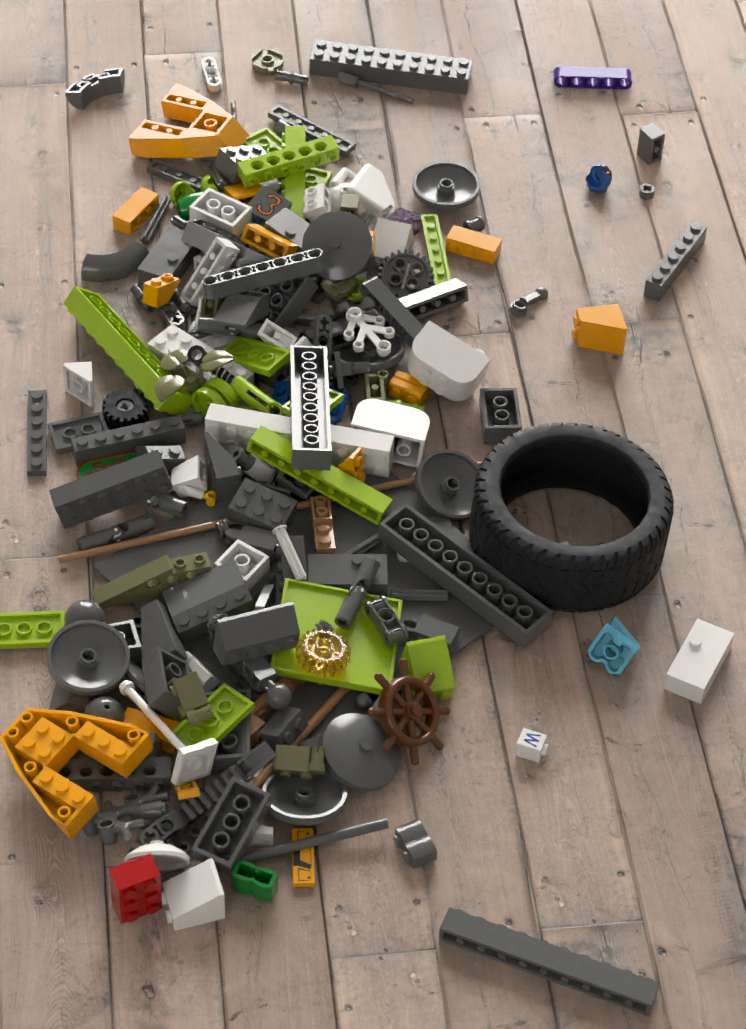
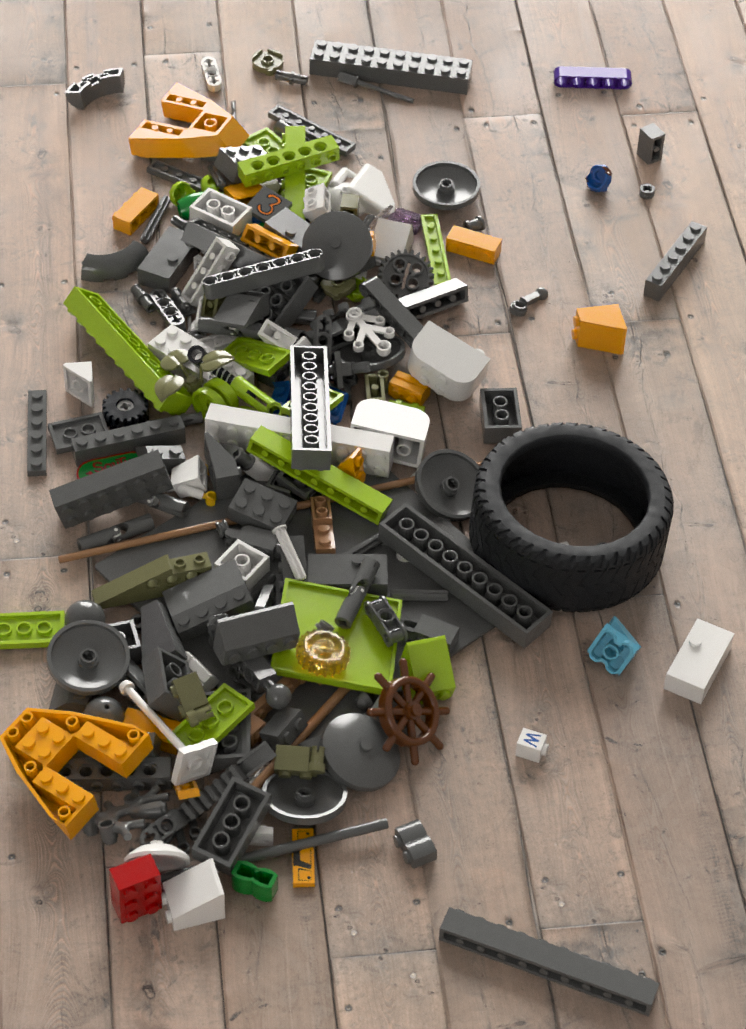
light orange slope [143,273,180,308] -> none

